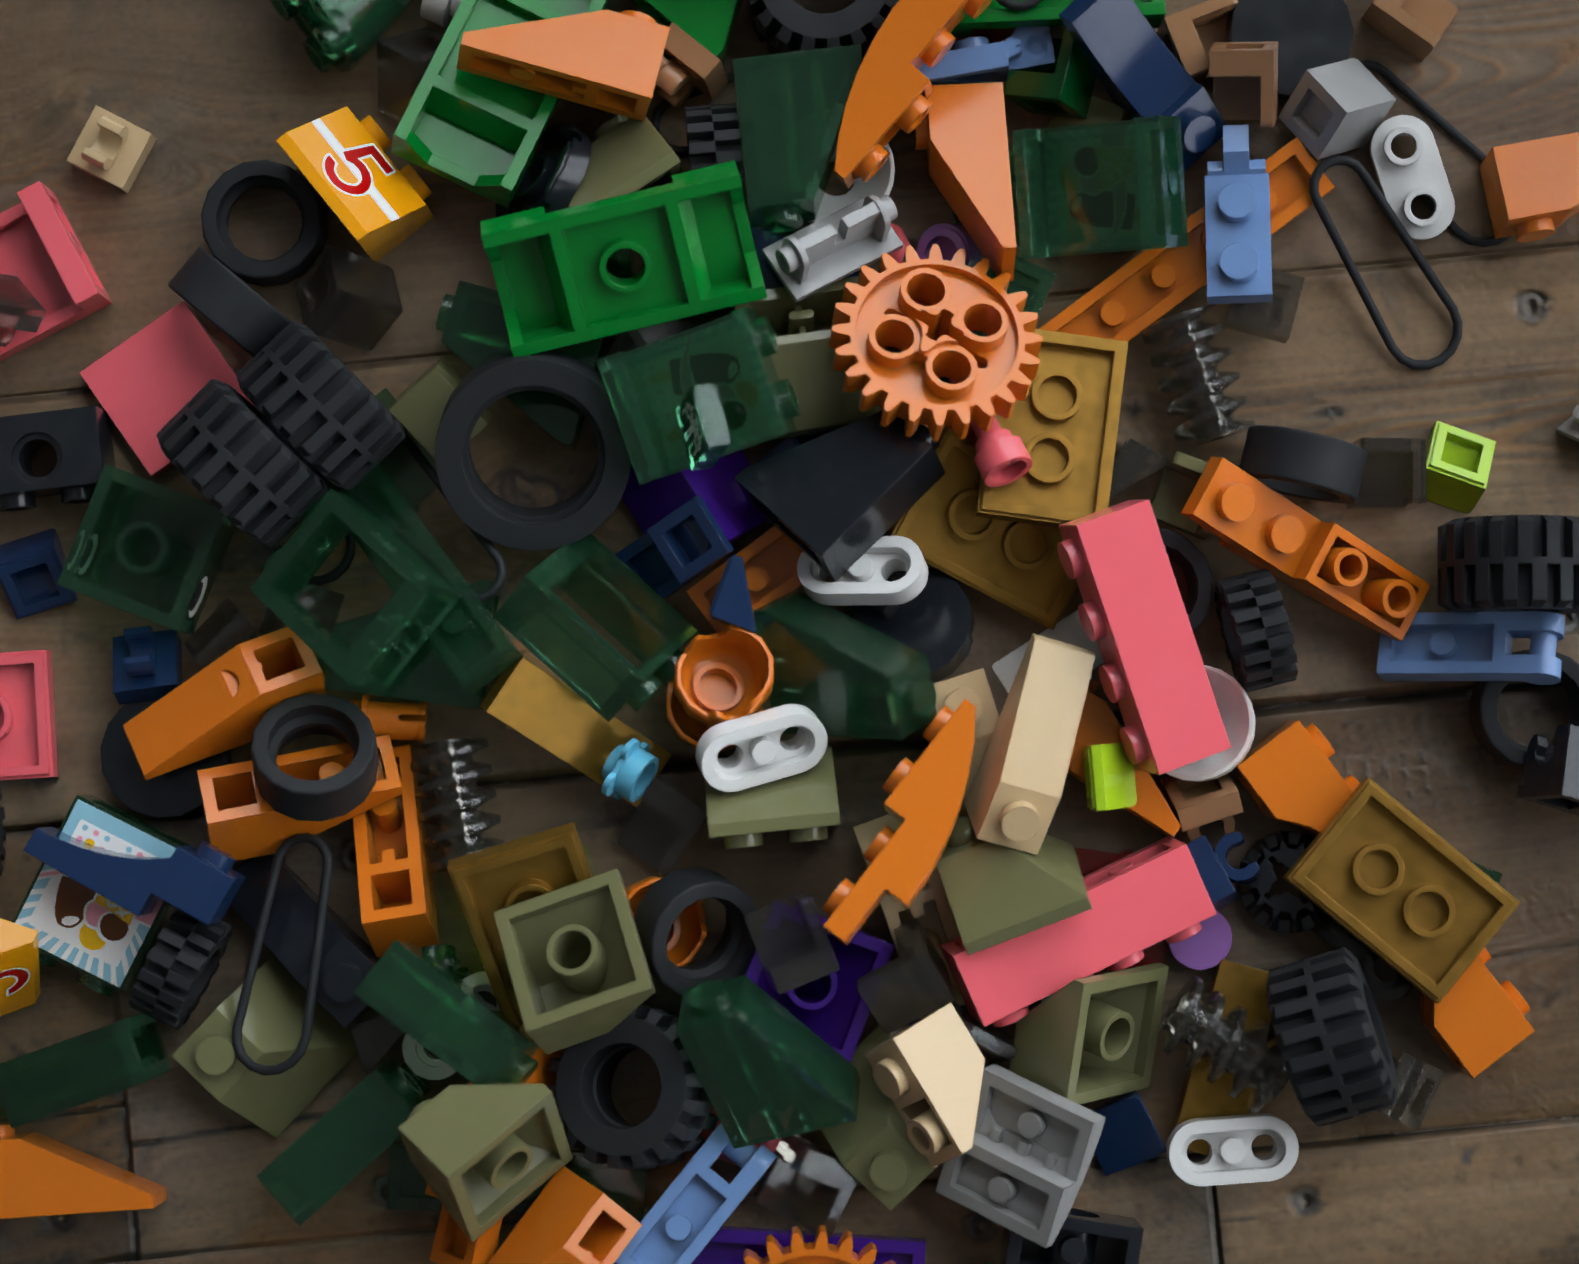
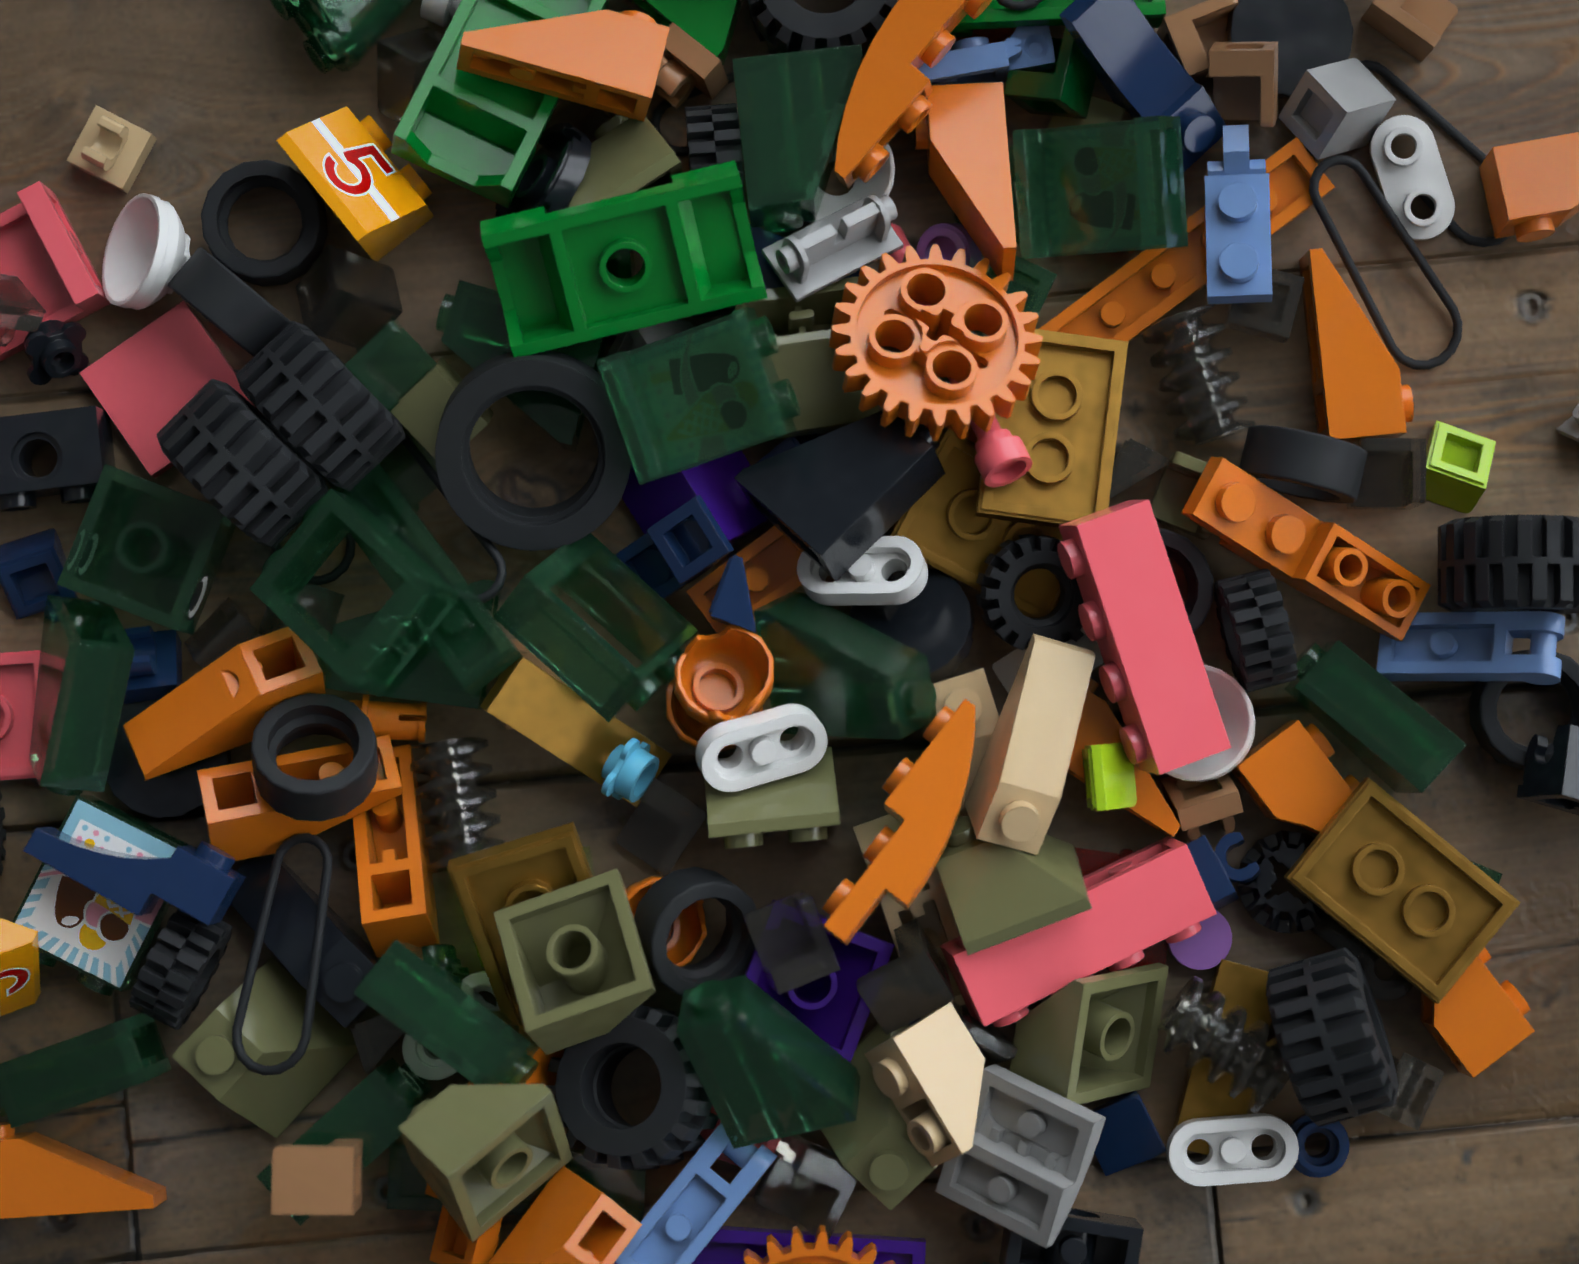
clear green tile [675,383,732,471] -> none
none -> black plate [24,320,89,385]
none -> clear green slope [29,595,135,796]
none -> white piece [102,193,191,310]
none -> medium nougat panel [271,1139,363,1215]
none -> clear green panel [345,315,437,411]
none -> black tyre [976,534,1085,651]
none -> clear green slope [1284,640,1466,793]
none -> dark blue plate [1290,1114,1350,1178]
none -> orange slope [1299,248,1414,444]

